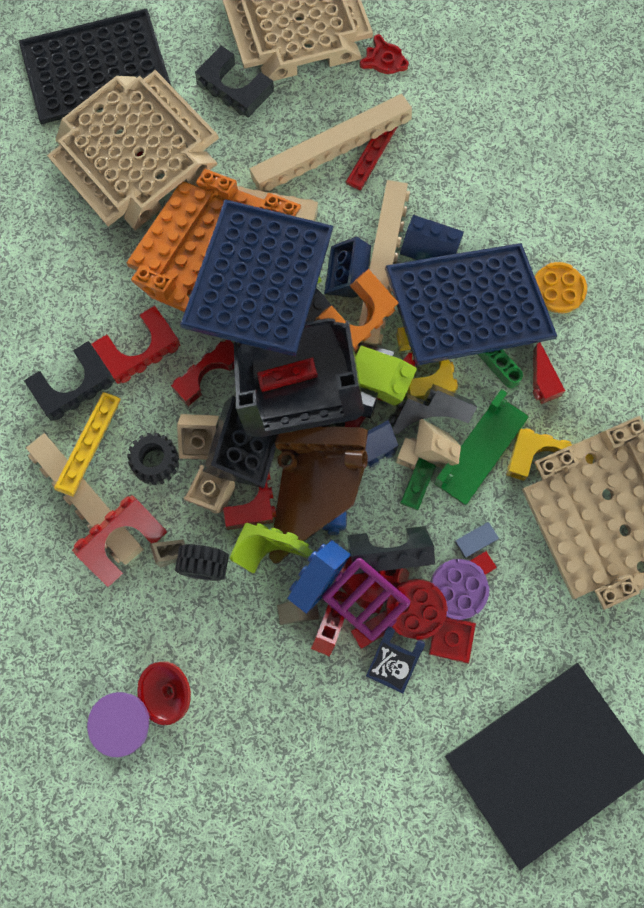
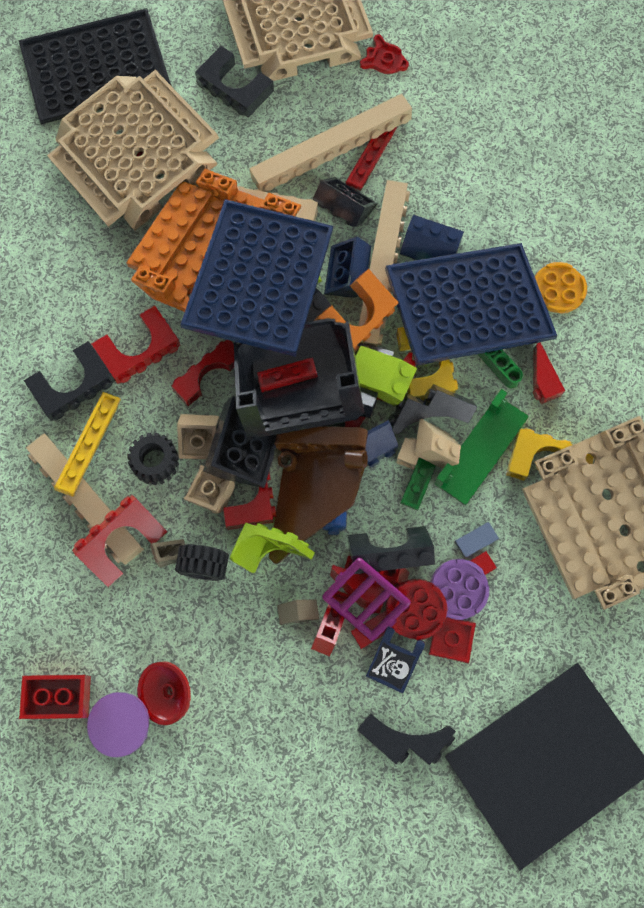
blue brick [287,540,351,614] -> none
none -> red brick [19,675,91,719]
none -> black slope [312,177,378,227]
none -> black arch [357,713,456,765]

